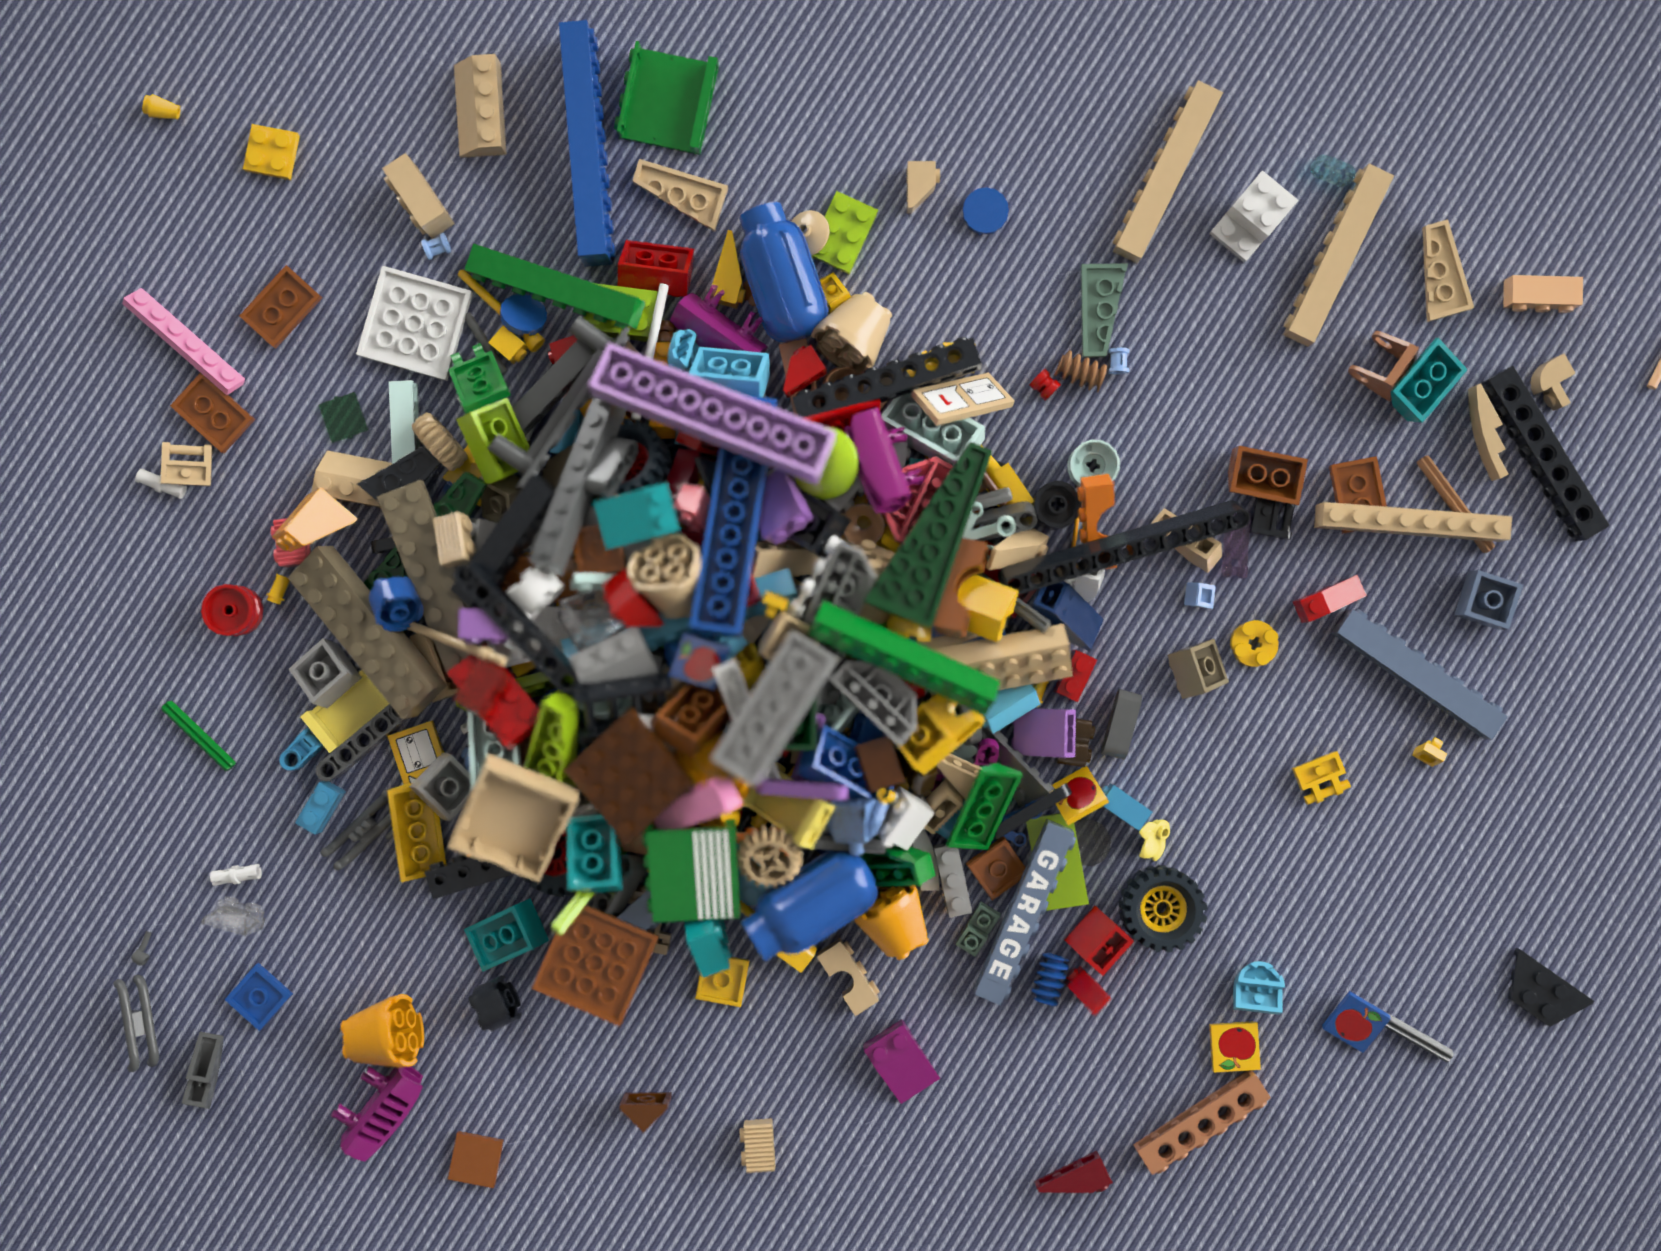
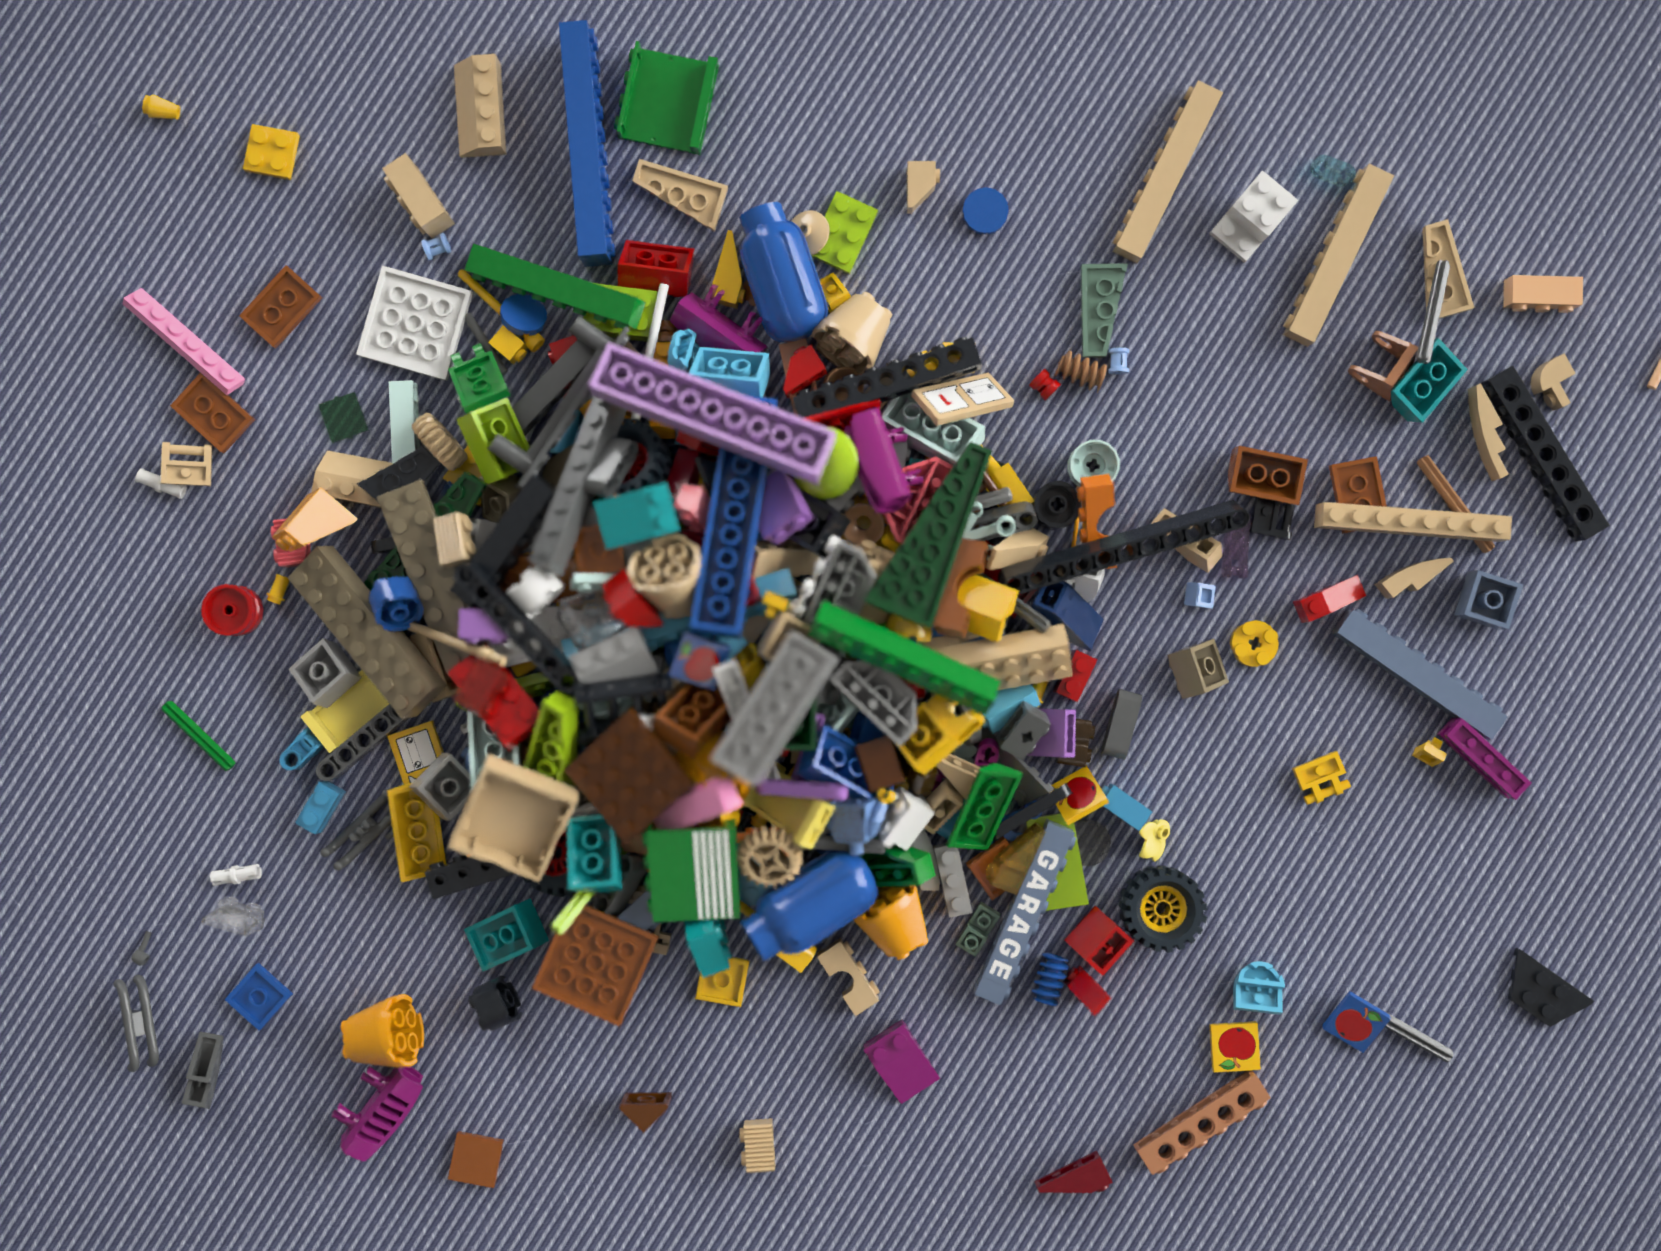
none -> clear yellow slope [986,822,1046,895]
none -> dark grey brick [996,700,1051,760]
none -> tan slope [1374,558,1454,599]
none -> axle [1416,260,1450,364]
none -> magenta brick [1437,717,1532,800]

